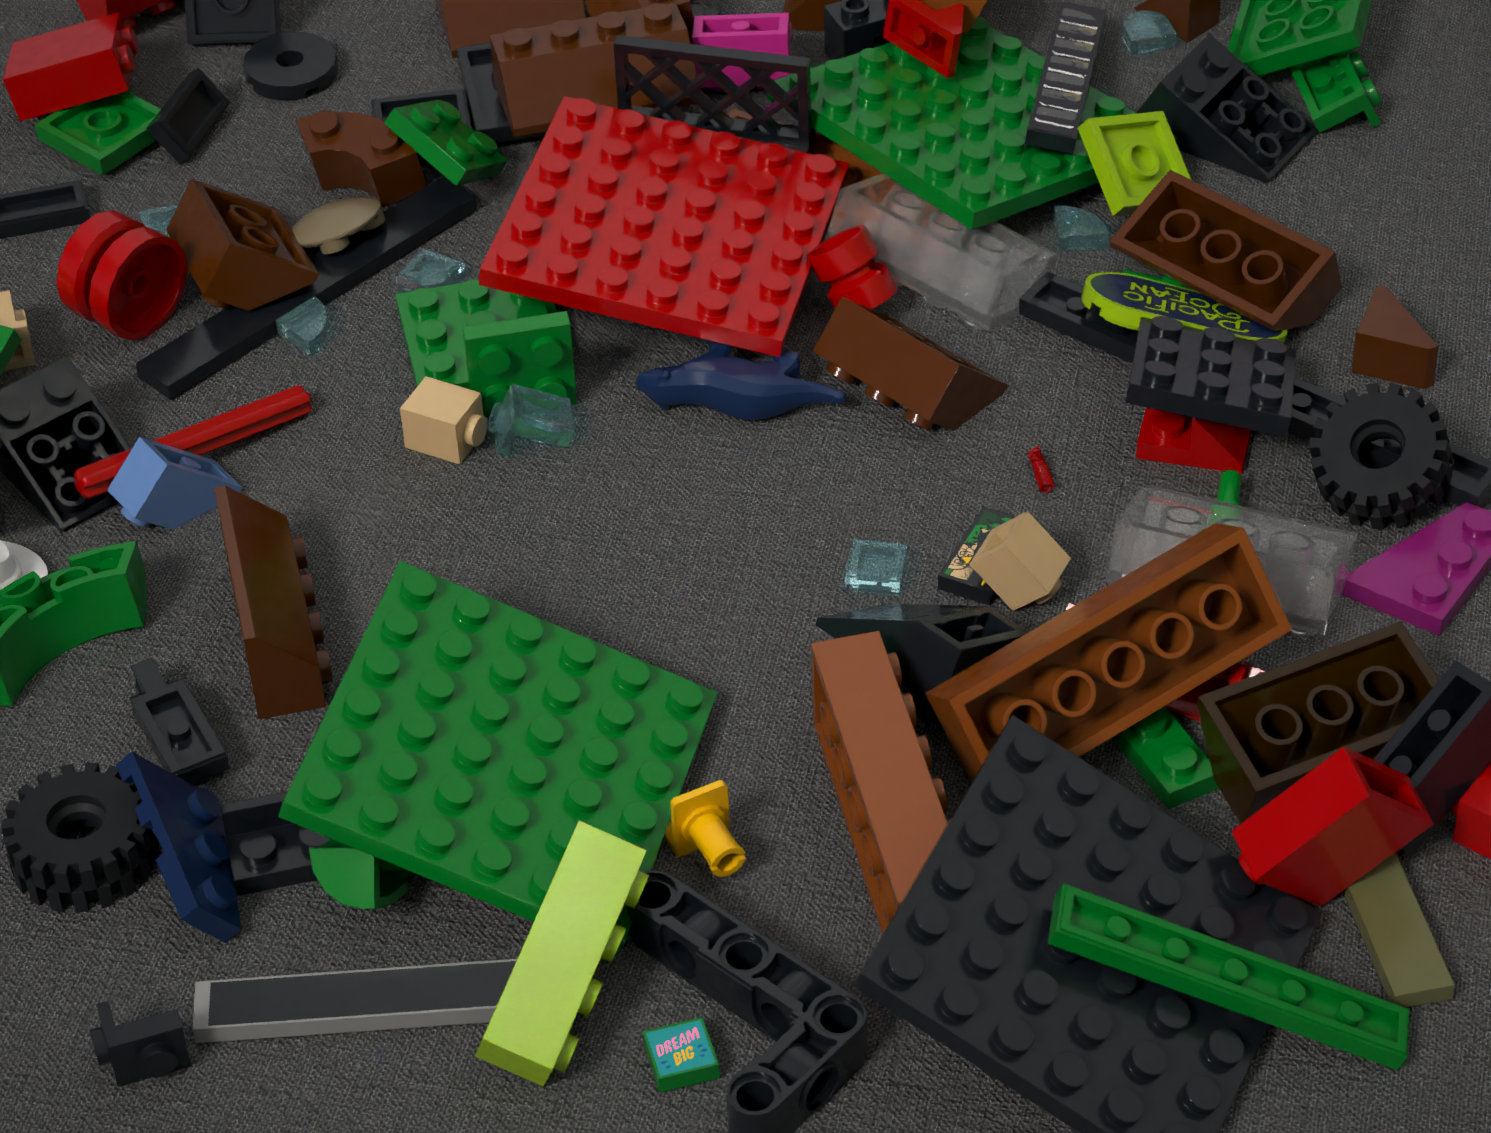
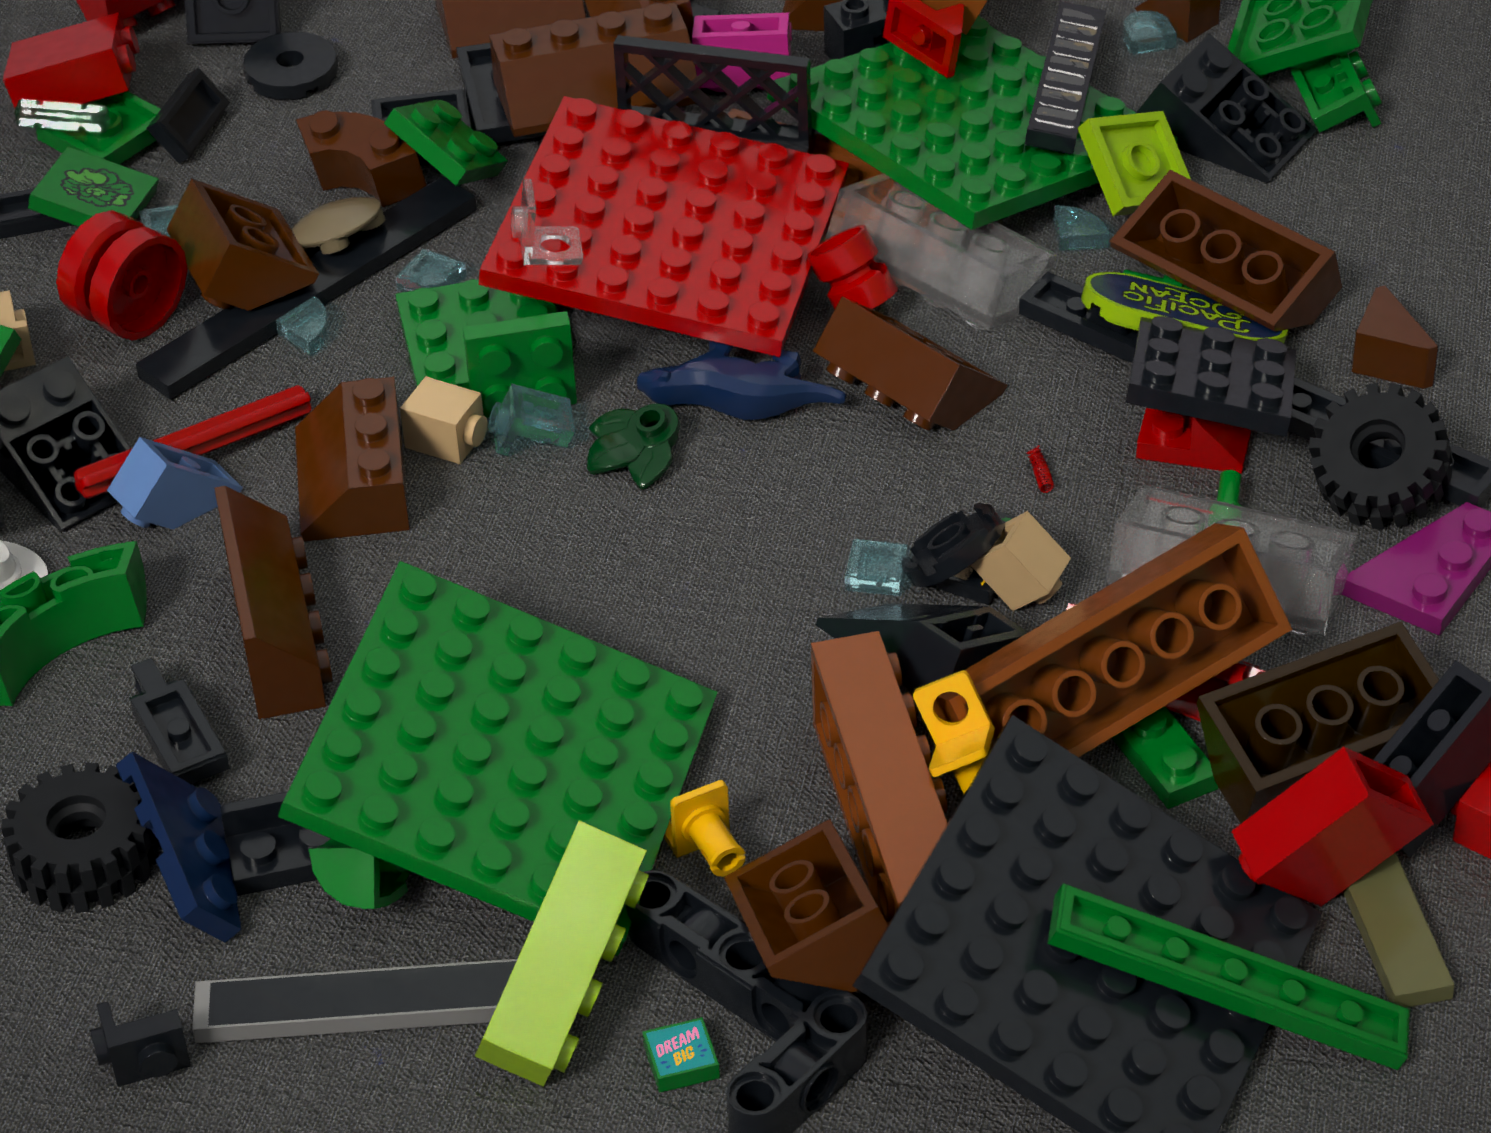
none -> clear green axle [15,99,110,134]
none -> green tile [28,147,159,227]
none -> reddish brown slope [295,377,410,542]
none -> clear bracket [511,179,583,265]
none -> dark green plate [587,403,680,490]
none -> reddish brown slope [724,819,888,992]
none -> black tile [901,503,1005,588]
none -> yellow bracket [913,670,995,794]

